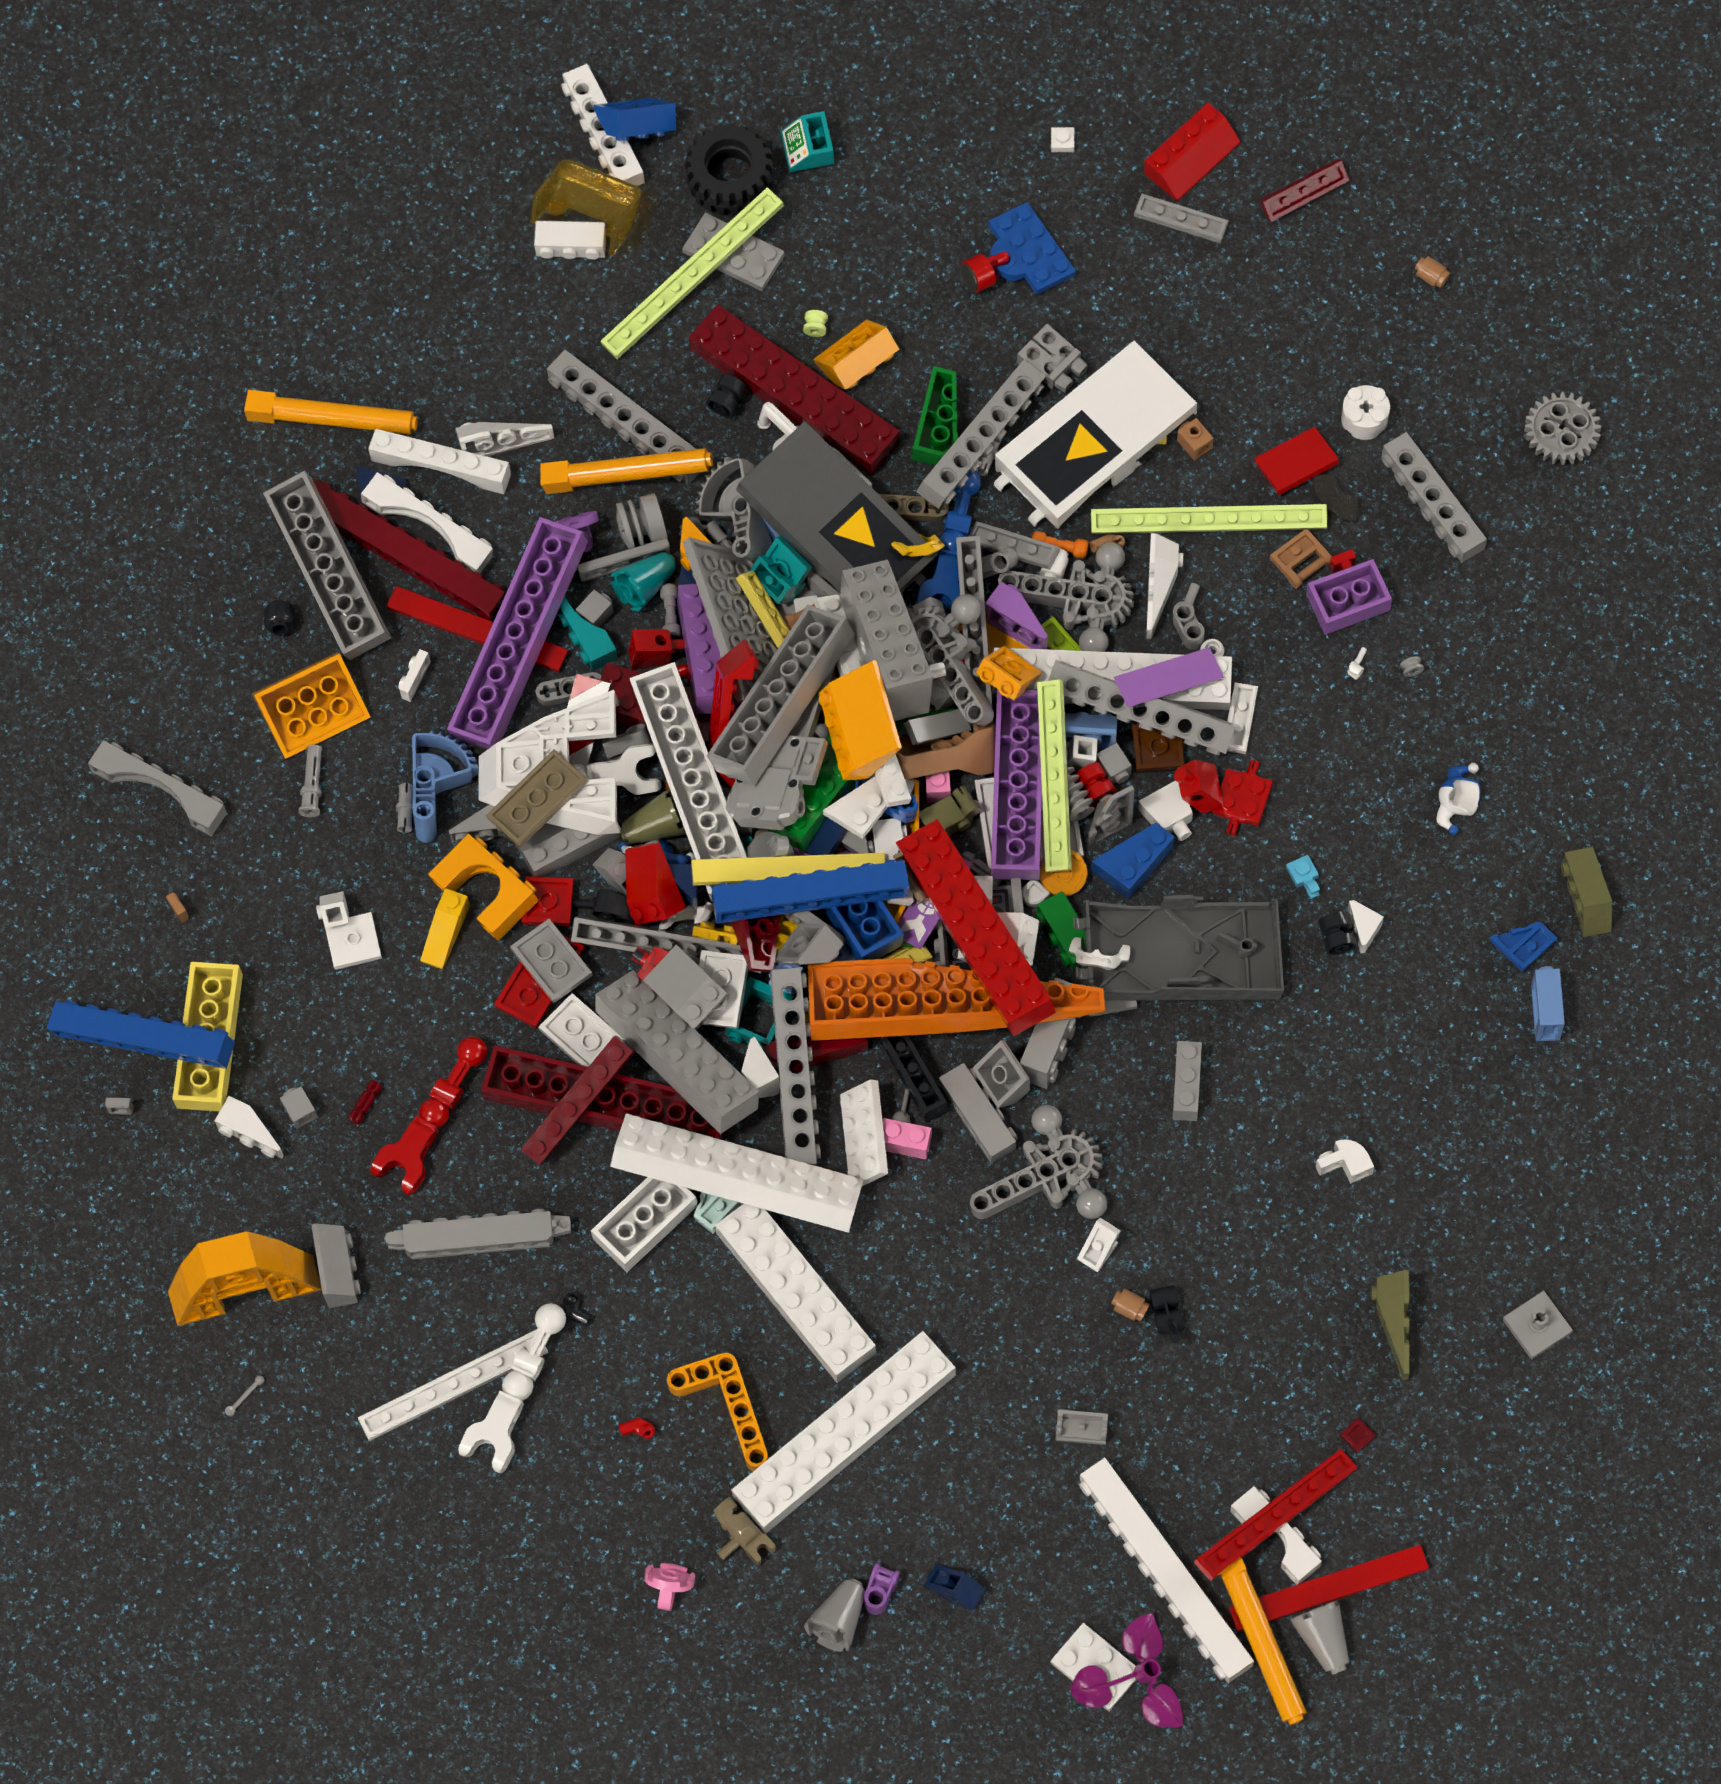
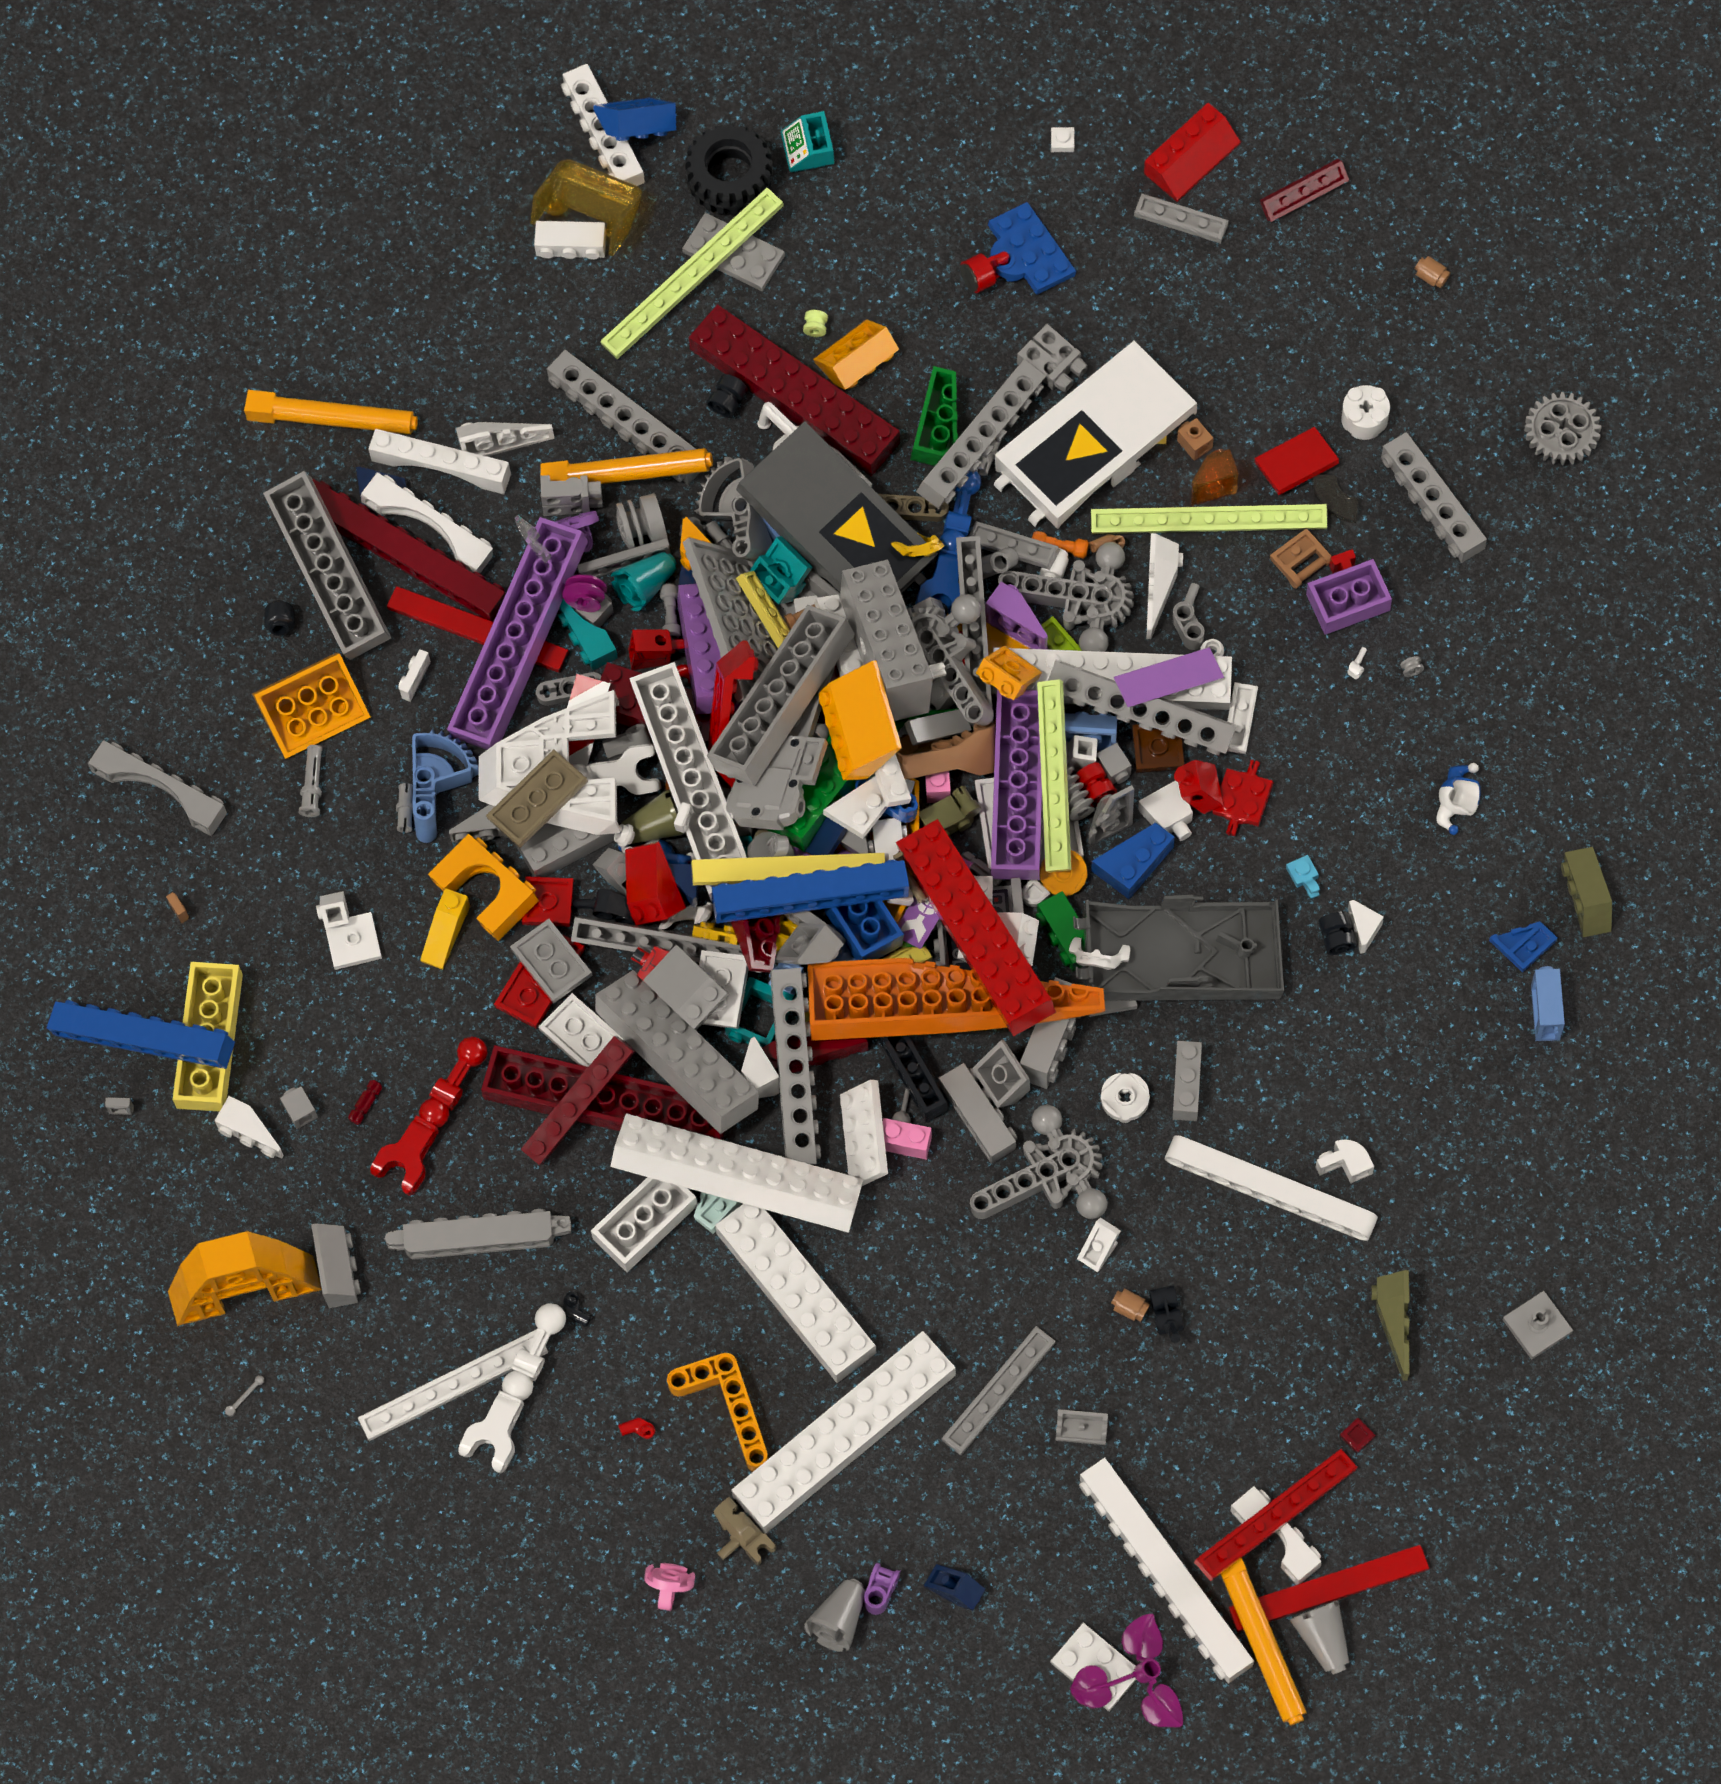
none -> clear slope [515,515,552,563]
none -> light grey hips [540,475,603,516]
none -> magenta piece [563,575,607,612]
none -> white plate [614,824,635,848]
none -> white tile [674,802,693,833]
none -> light grey tile [942,1326,1056,1455]
none -> white plate [1101,1073,1150,1123]
none -> white beam [1165,1135,1378,1241]
none -> clear orange slope [1191,449,1238,506]

